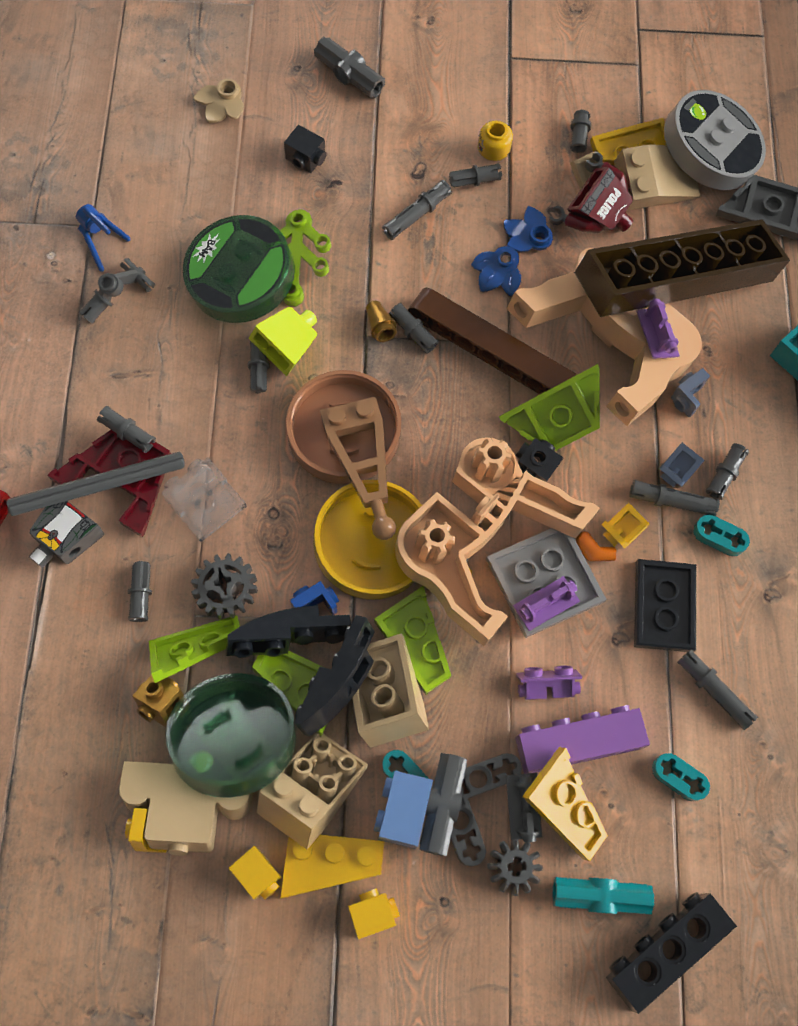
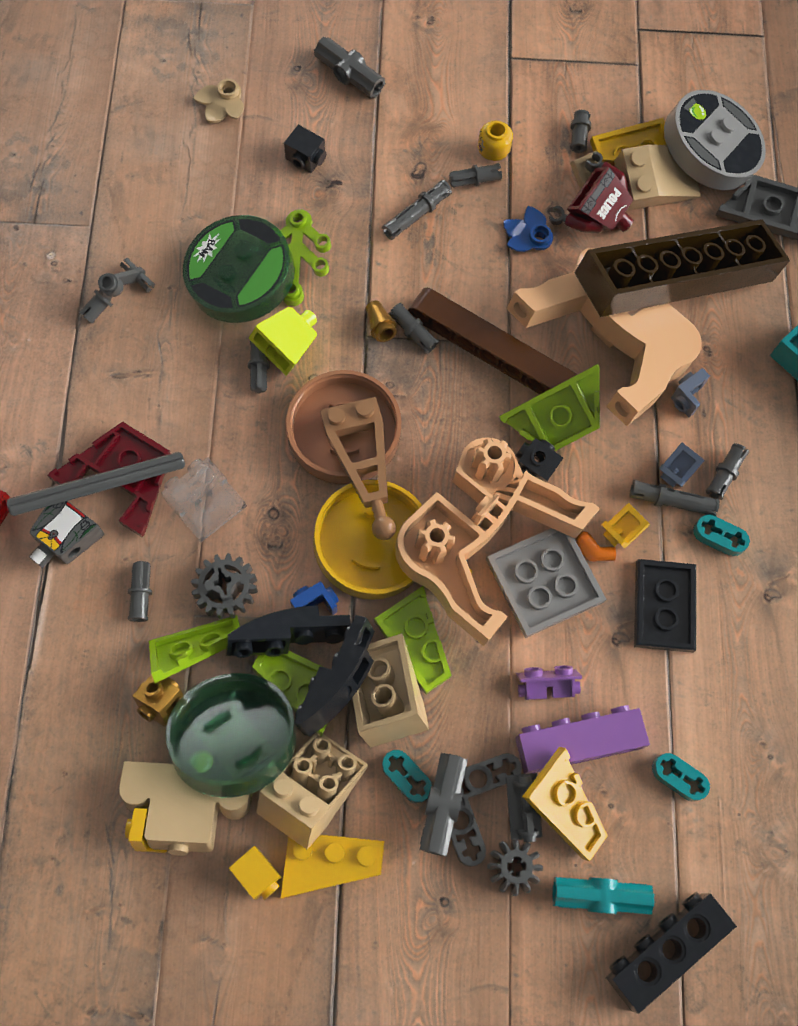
blue plant [76,204,131,272] -> none
dark grey pin [97,406,156,453] -> none
yellow brick [348,889,400,940] -> none
medium blue brick [374,771,433,849] -> none
blue plate [471,246,521,296] -> none
medium lavender hinge [513,576,580,631] -> none
medium lavender hinge [636,299,680,359] -> none
dark grey pin [677,649,758,730] -> none

